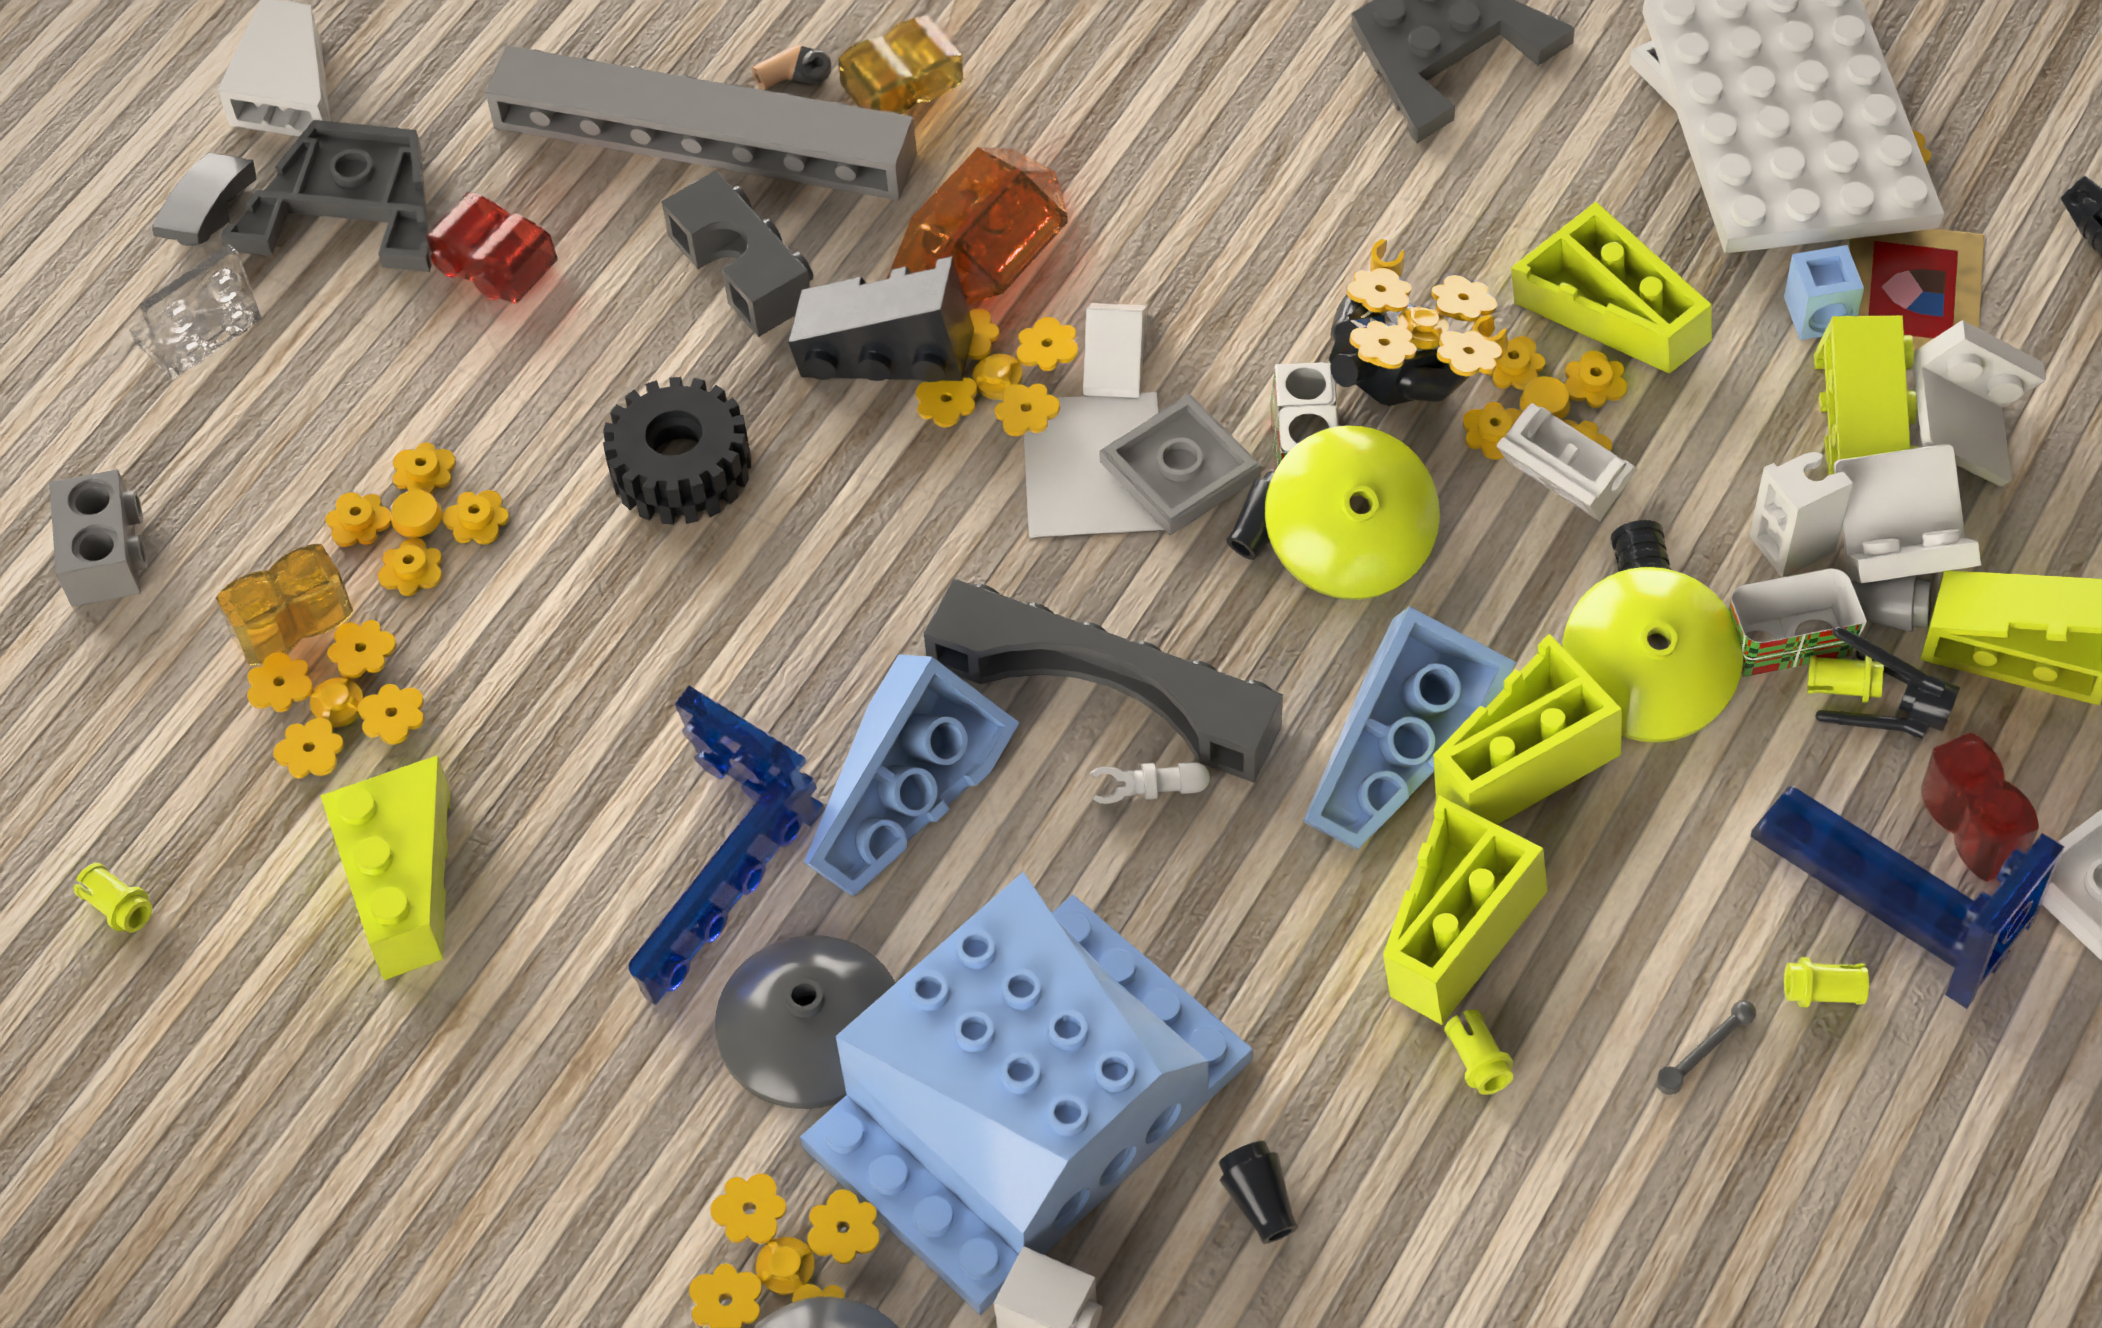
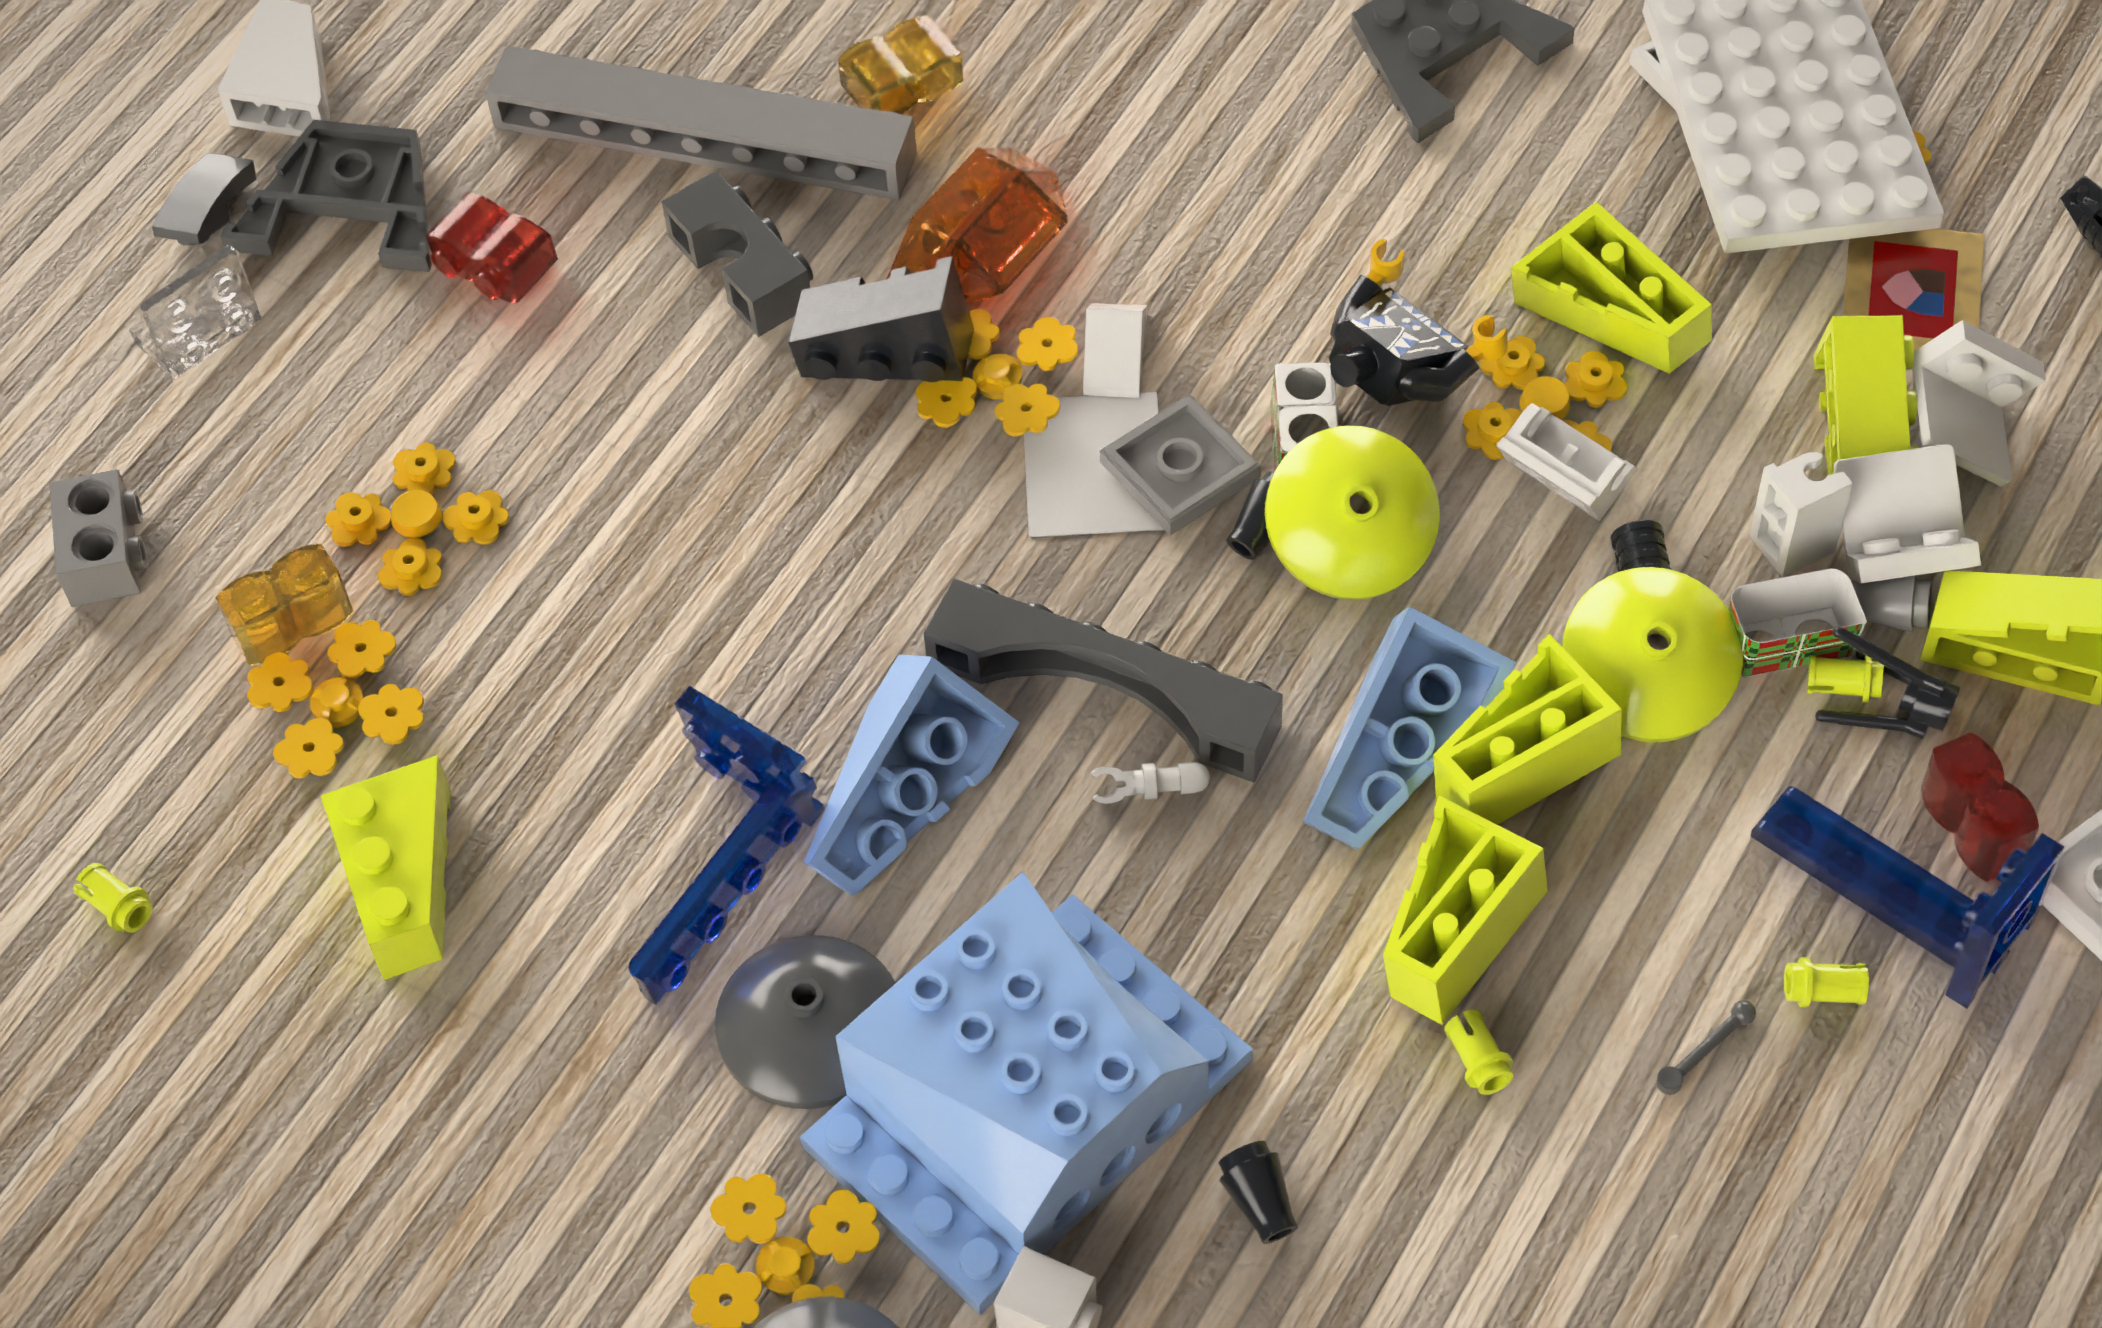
black tyre [603,377,751,525] -> none
arm [751,45,831,90] -> none
plant [1347,268,1502,376] -> none
light blue brick [1784,245,1864,340] -> none

